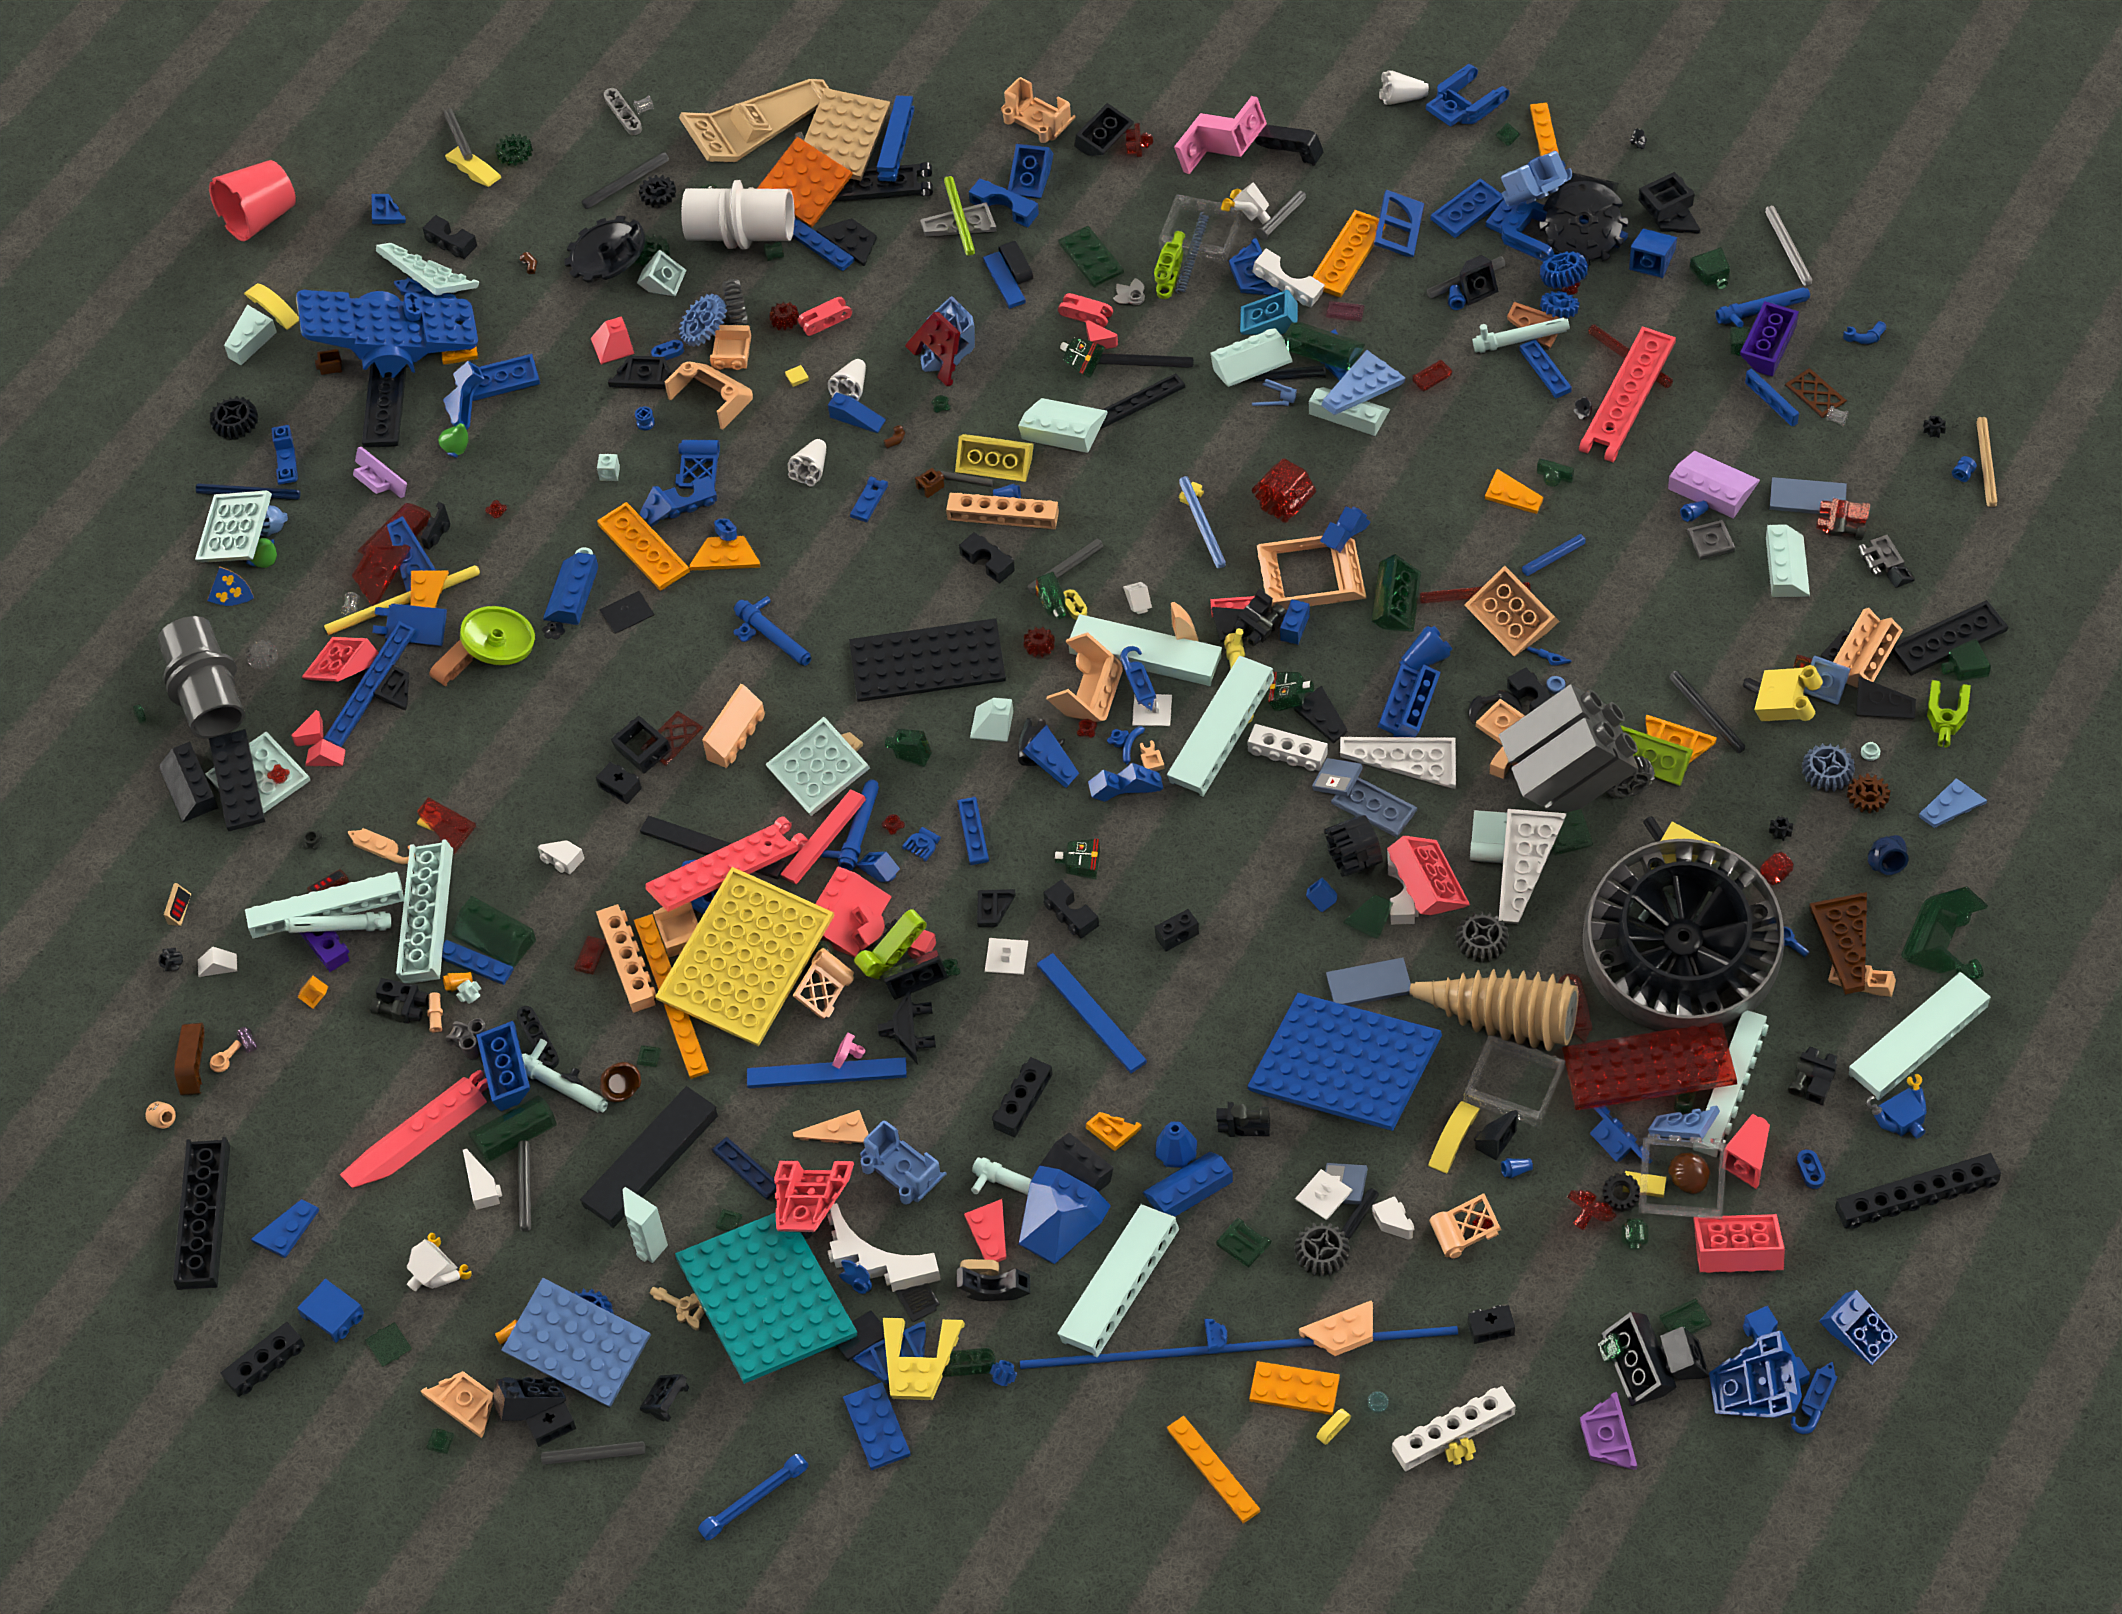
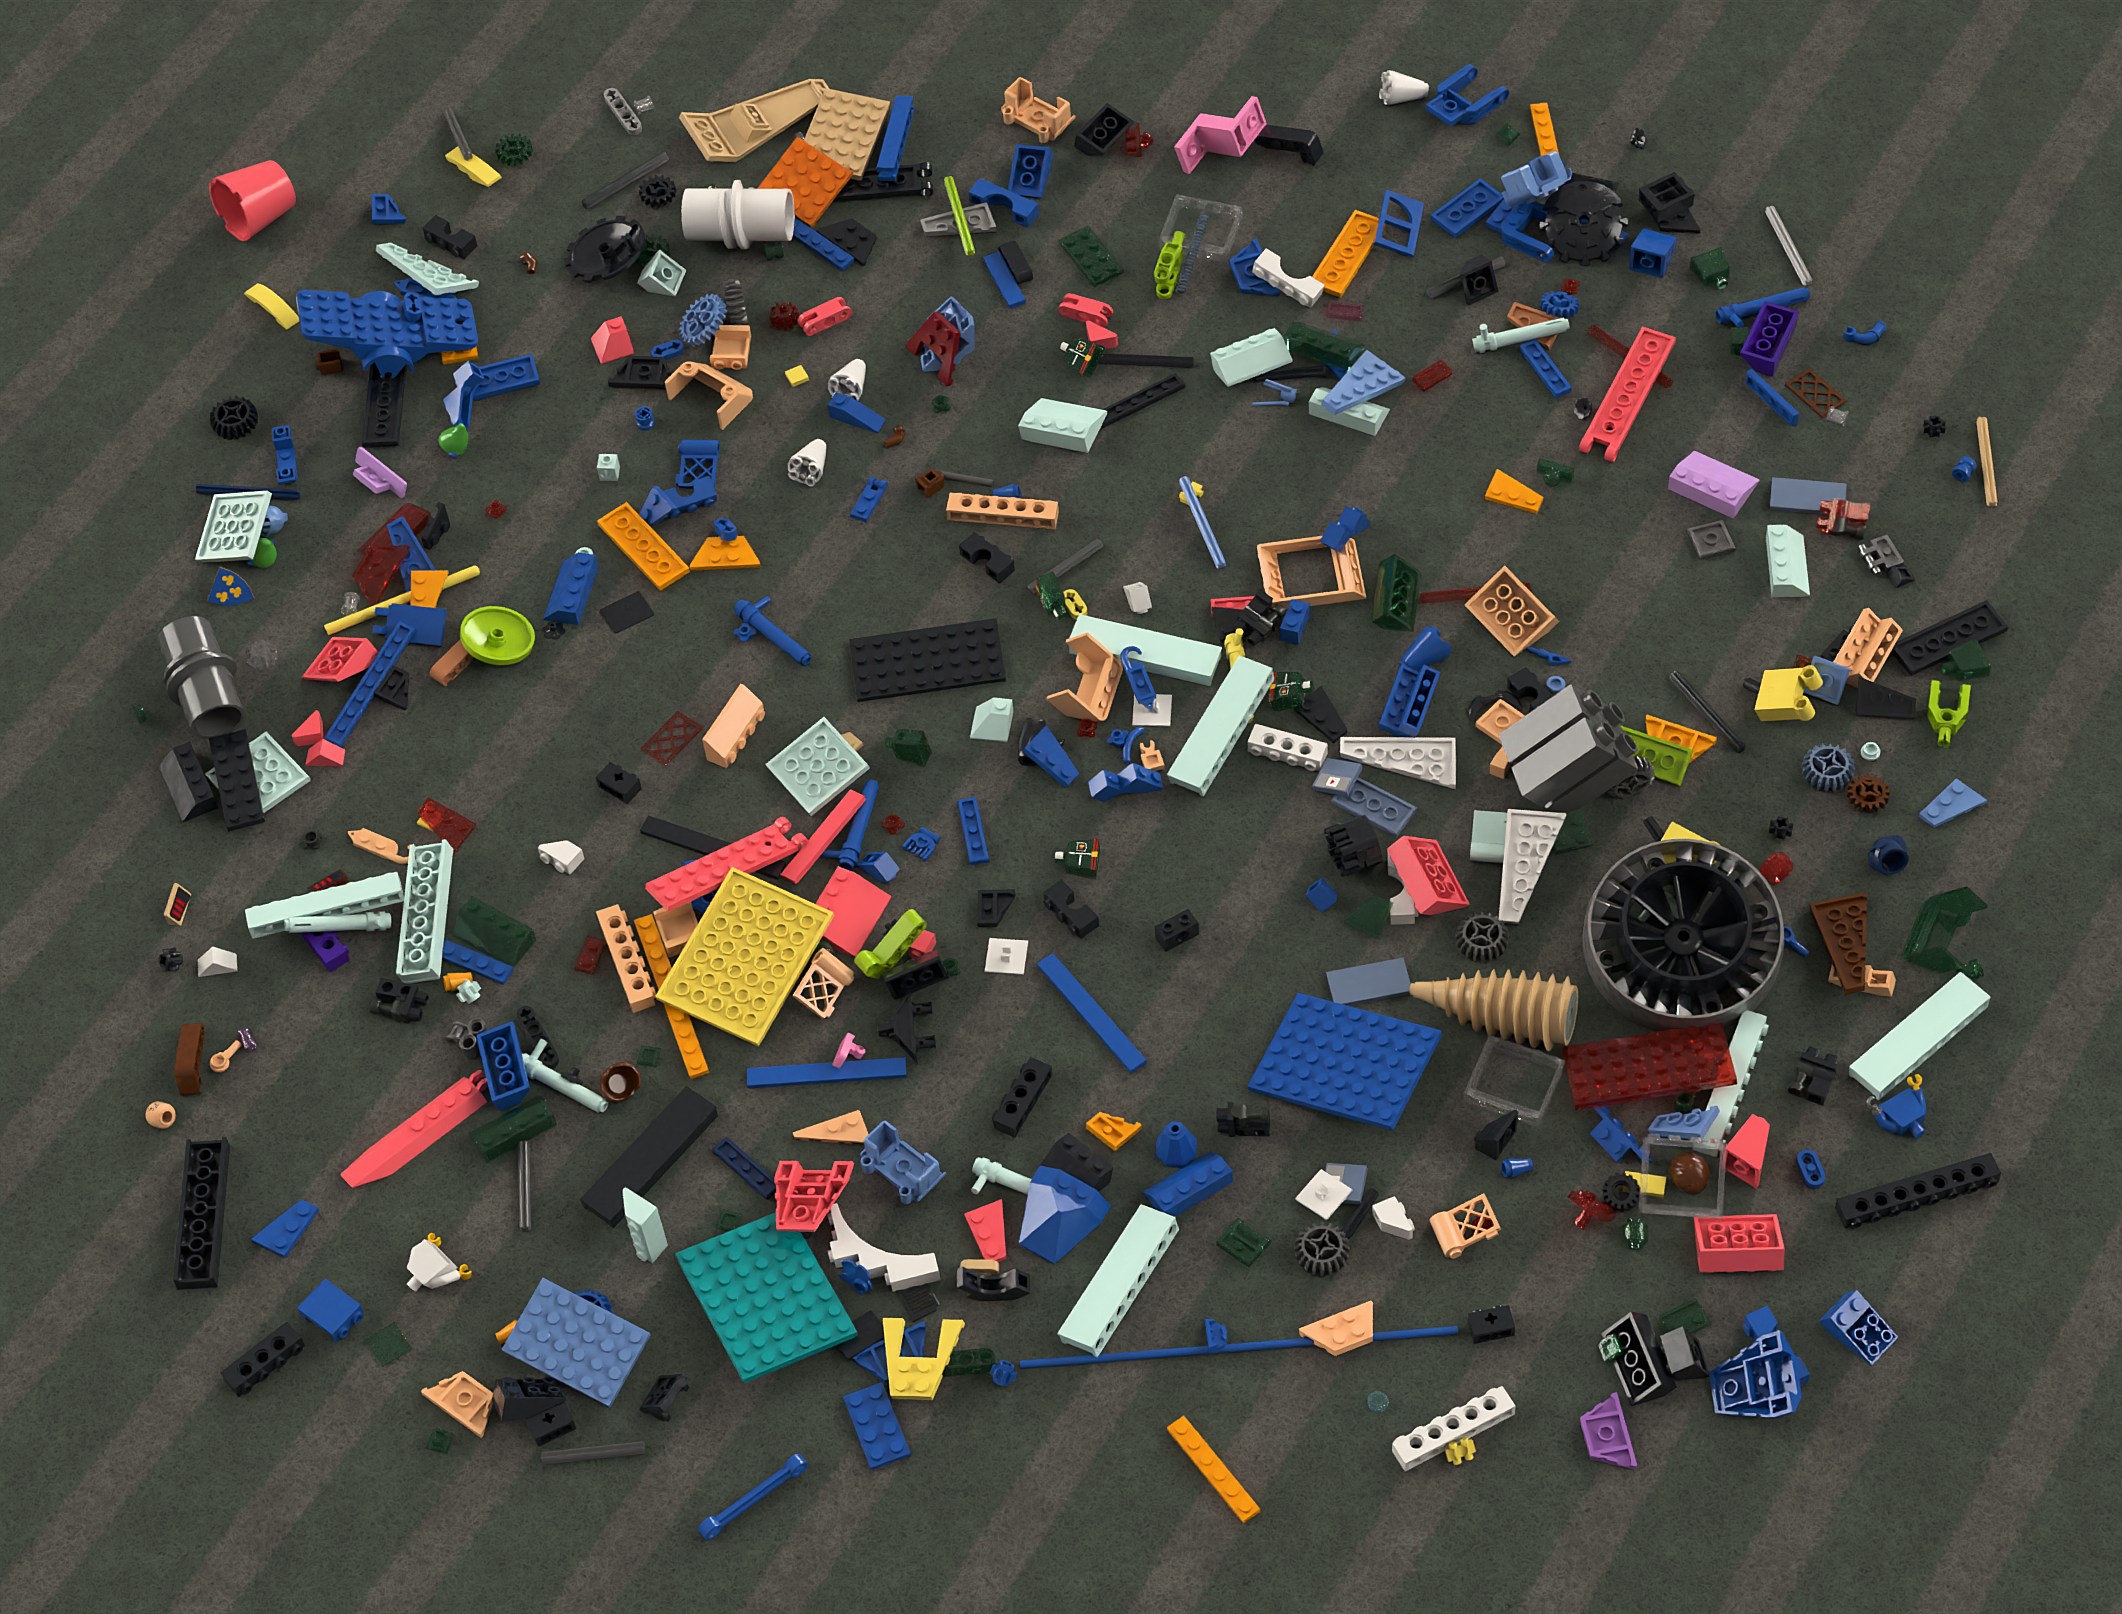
light aqua wedge [224,305,277,365] -> none
clear red plate [267,764,290,784] -> none
light orange panel [298,975,328,1009] -> none
light nougat pin [427,992,443,1033] -> none
white slope [463,1149,502,1210] -> none
black window [611,716,672,774] -> none
tan piece [650,1287,705,1330] -> none
coral brick [851,902,885,951] -> none
light yellow slope [955,434,1034,482] -> none
clear red gear [1023,626,1055,658] -> none
light grey plate [1113,278,1145,305] -> none
light nougat slope [1171,602,1198,641] -> none
white torso [1221,182,1271,224] -> none
dark azure slope [1240,290,1298,335] -> none
light orange plate [1249,1361,1340,1415] -> none
clear red piece [1252,459,1316,523] -> none
axle [1256,190,1306,240] -> none
light yellow beam [1316,1409,1351,1445] -> none
light yellow slope [1428,1101,1480,1174] -> none
blue cone [1448,285,1466,310] -> none
blue axle [1522,534,1585,576] -> none
blue gear [1540,251,1588,289] -> none
clear red plate [1558,974,1592,1043] -> none
blue cone [1680,500,1709,522] -> none
blue plate [1791,1362,1838,1434] -> none

